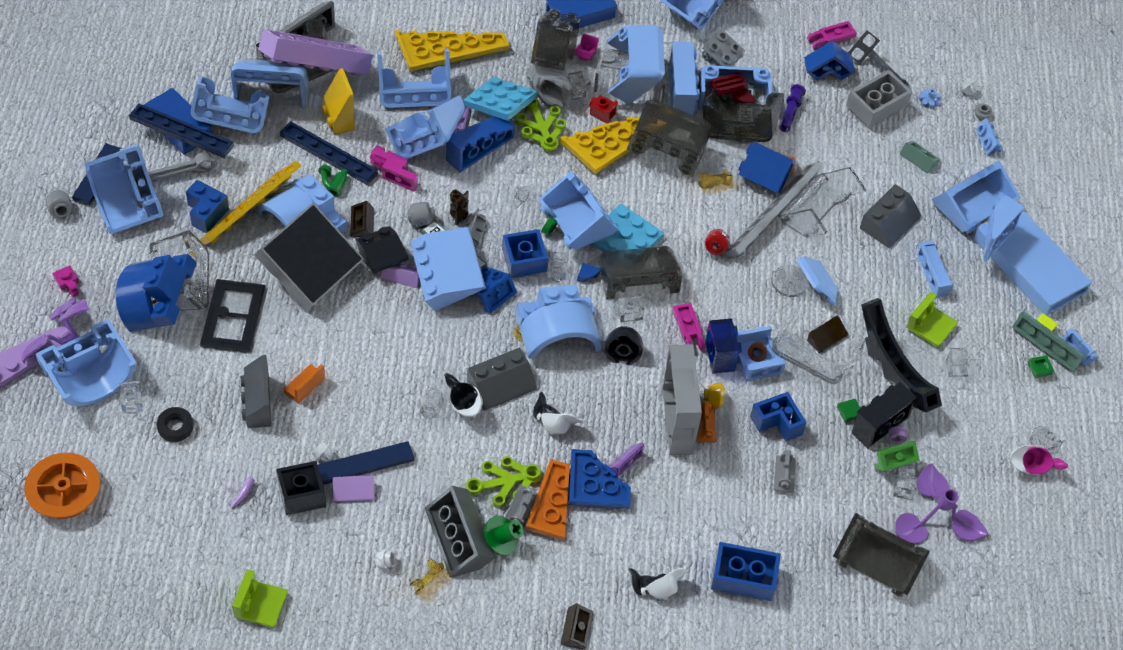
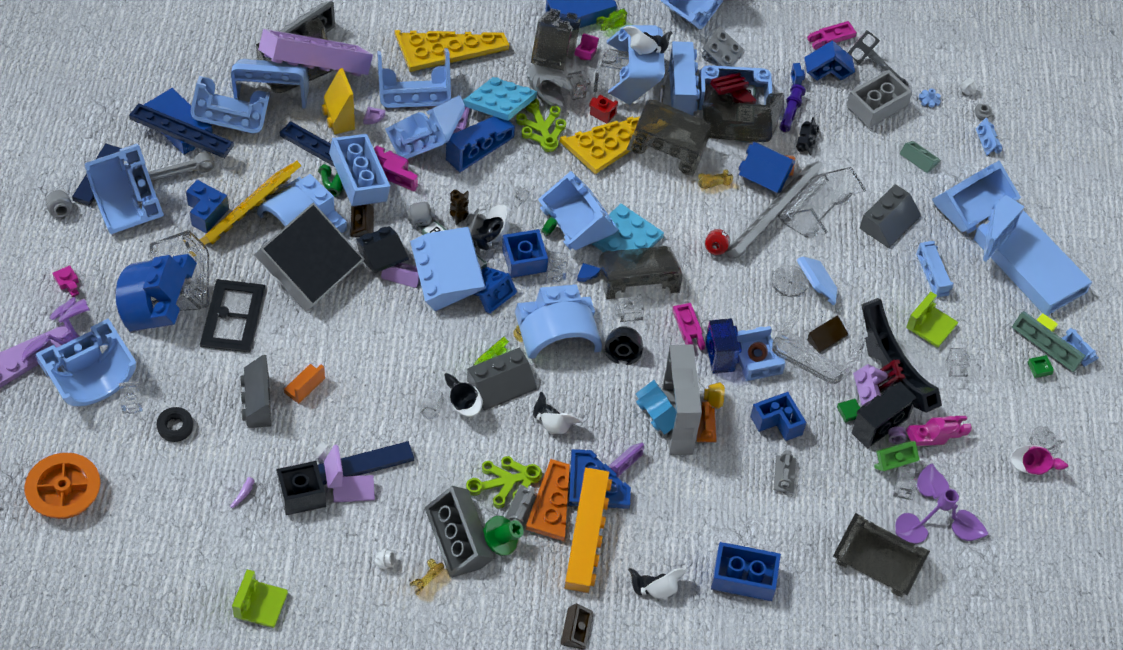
none -> lavender slope [324,445,344,488]
none -> light blue brick [329,134,390,206]
none -> lavender tile [363,107,385,124]
none -> black hair [472,205,509,250]
none -> clear neon green plate [473,337,509,366]
none -> light orange brick [564,467,612,593]
none -> clear neon green plate [596,8,627,31]
none -> white hair [623,26,673,55]
none -> dark azure brick [635,380,677,435]
none -> blue plate [791,63,805,85]
none -> black hinge [796,117,819,155]
none -> lavender plate [853,364,888,406]
none -> dark red tile [878,360,905,393]
none -> dark pink plate [906,416,972,446]

